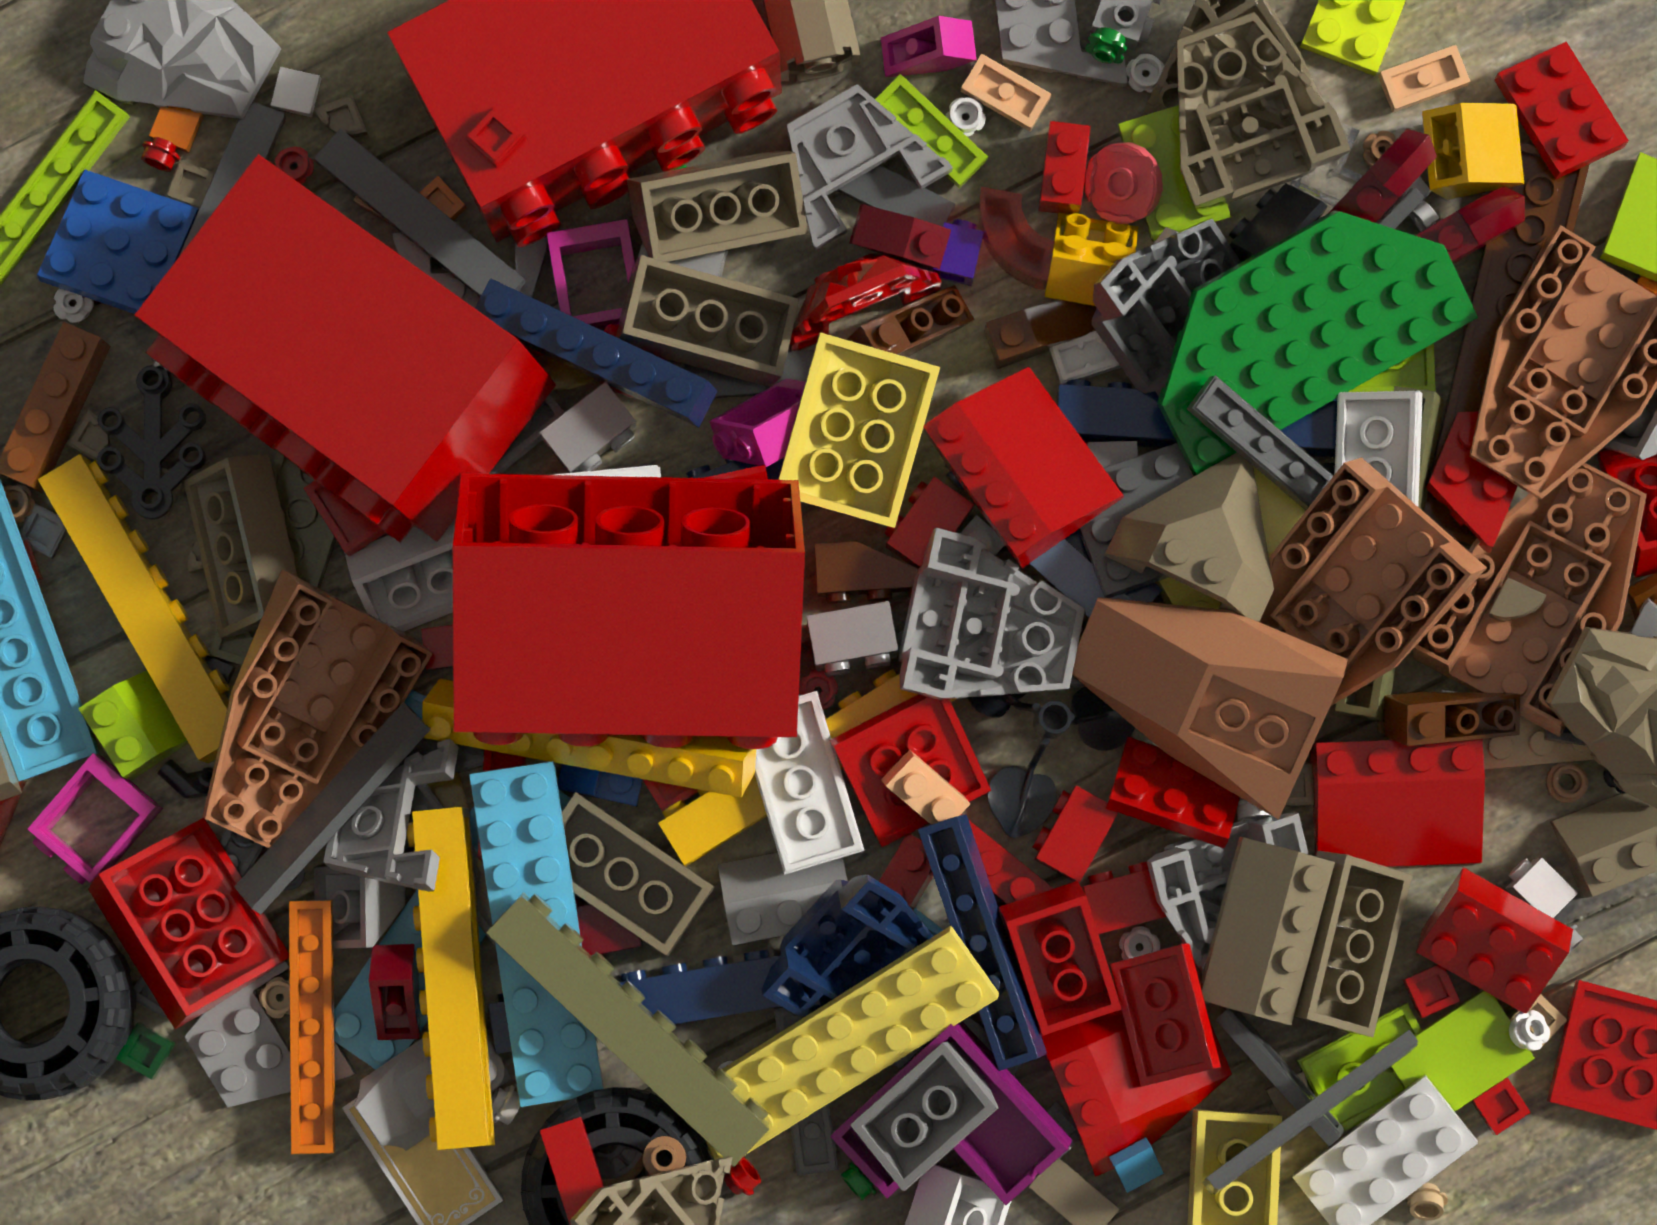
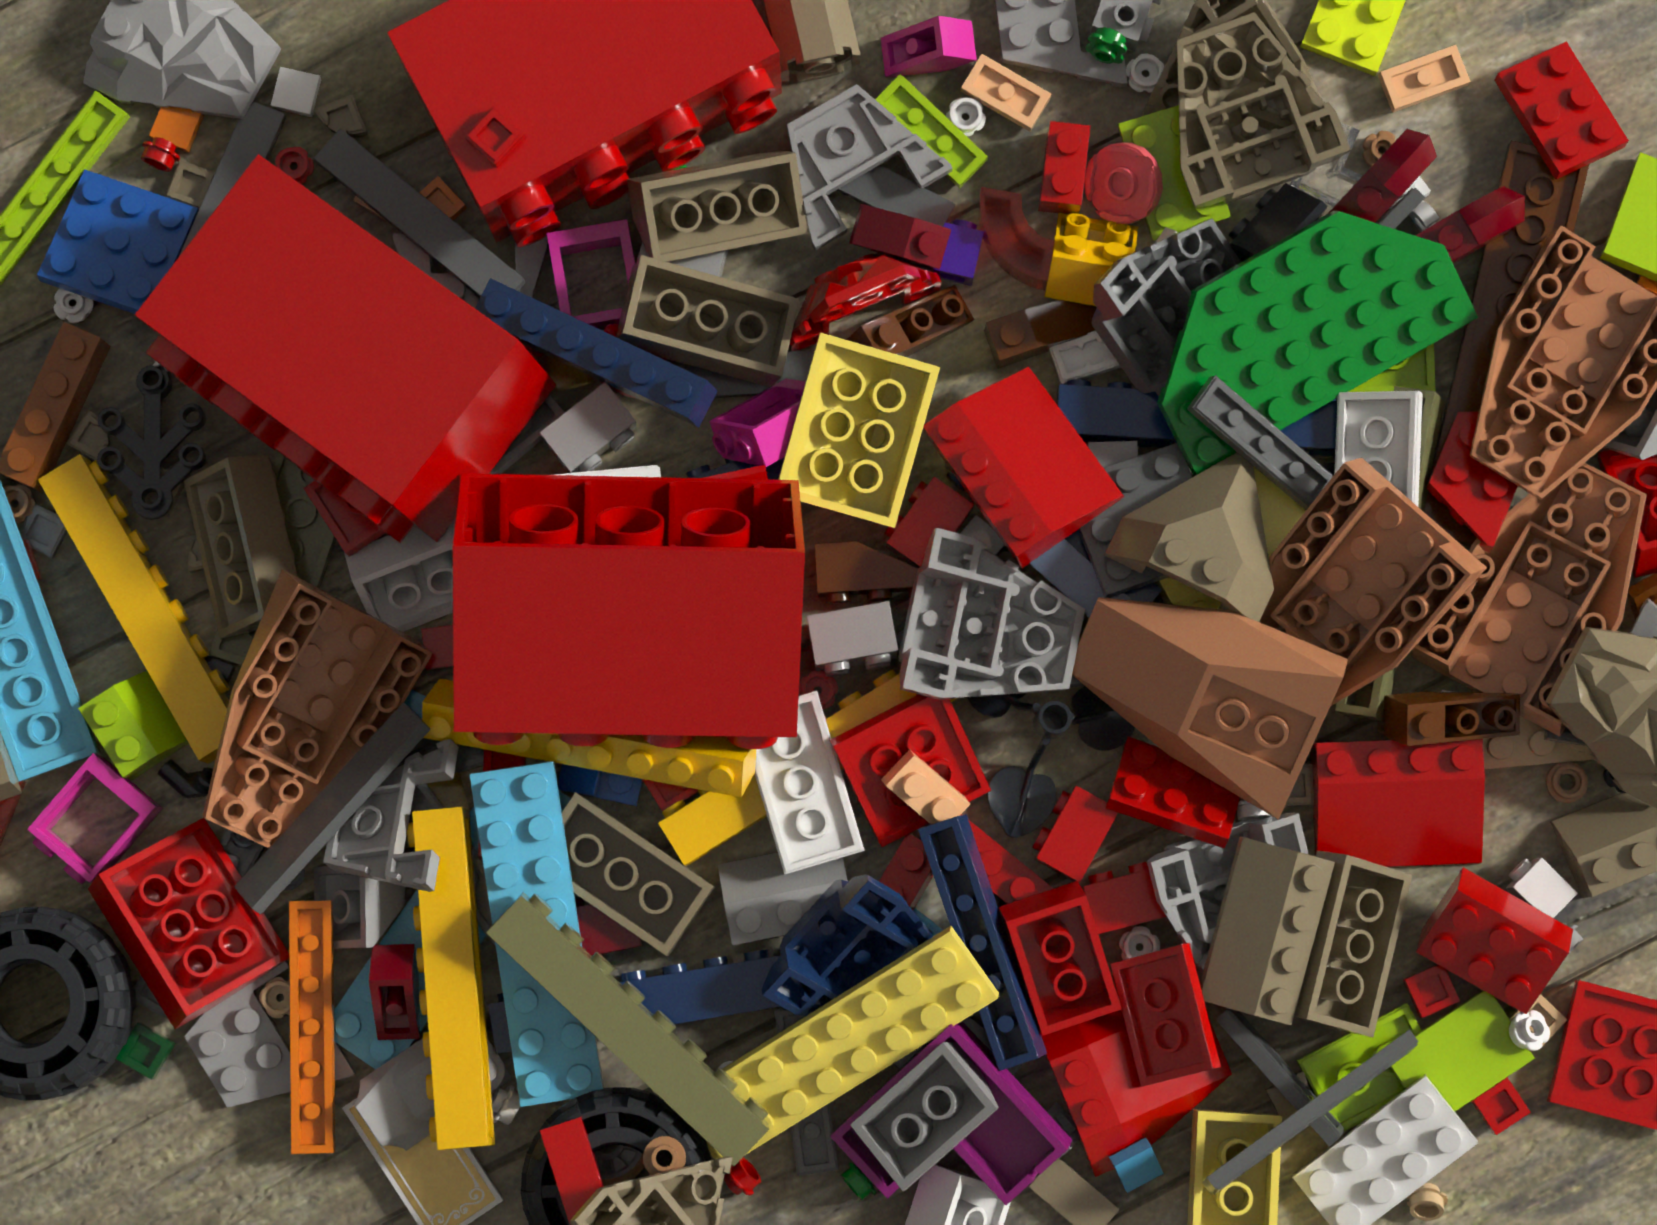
yellow slope [1422,103,1524,200] -> none
dark tan tile [1489,577,1546,621] -> none

